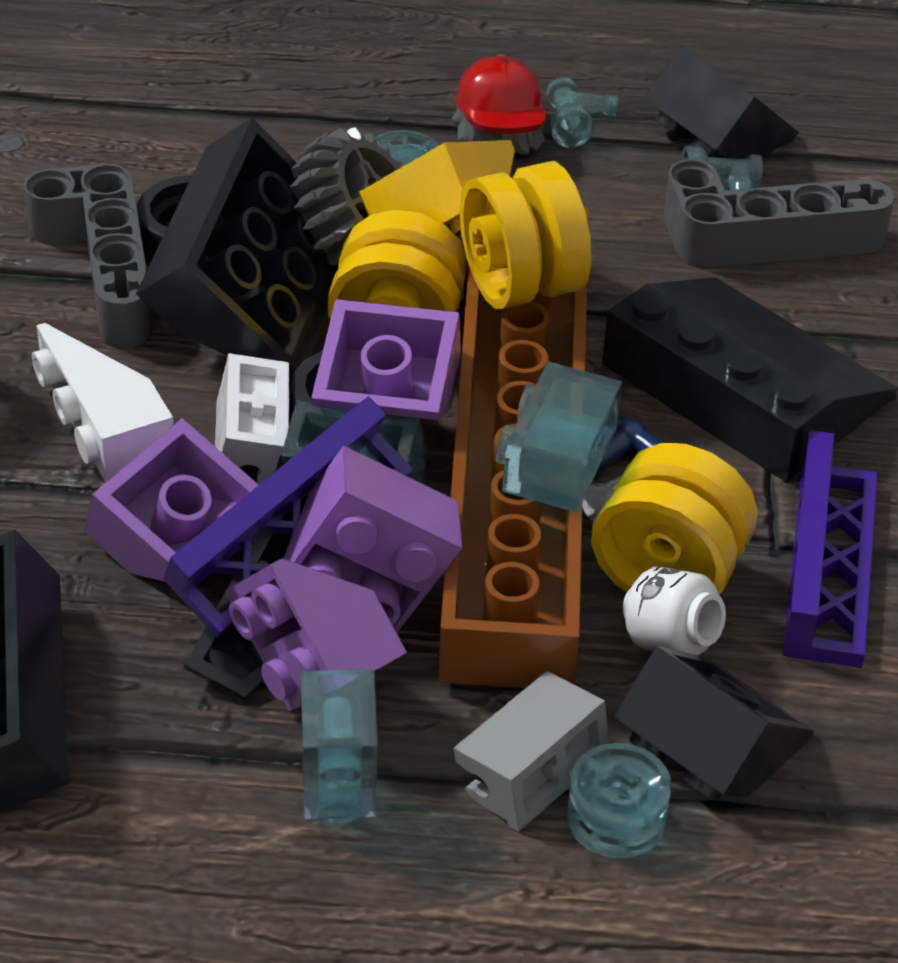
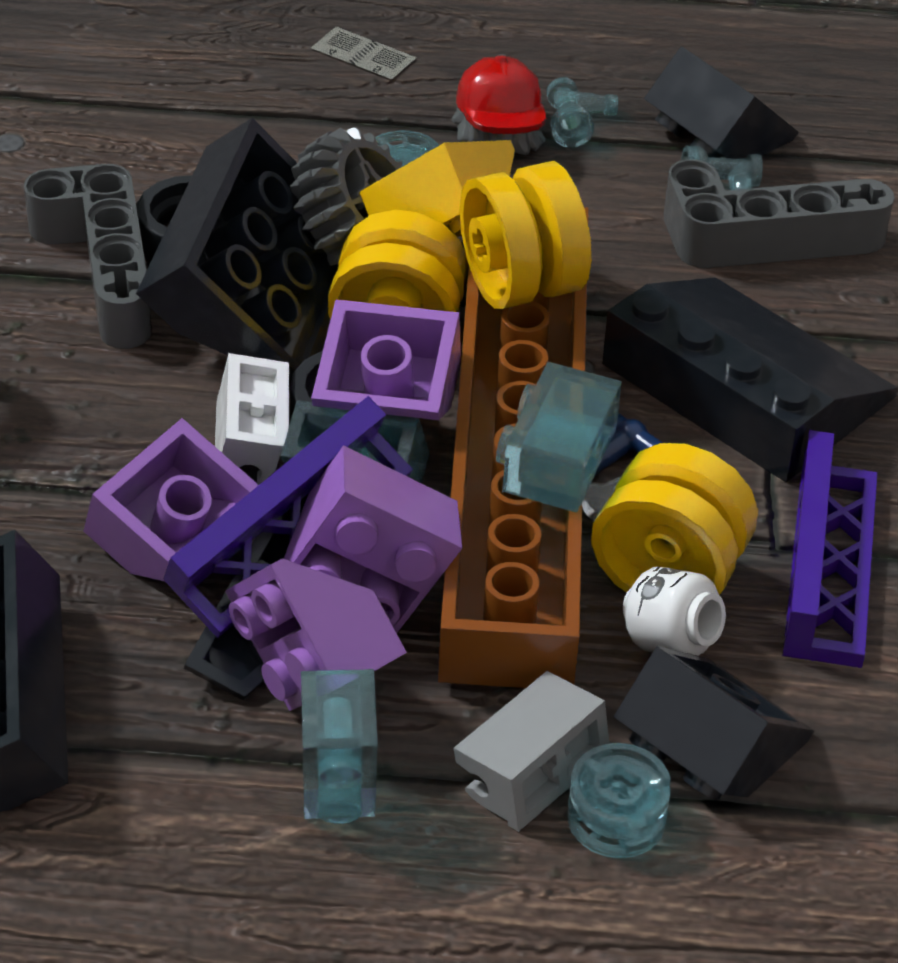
white slope [32,323,174,483] -> none
none -> clear smoke sticker [311,26,416,79]

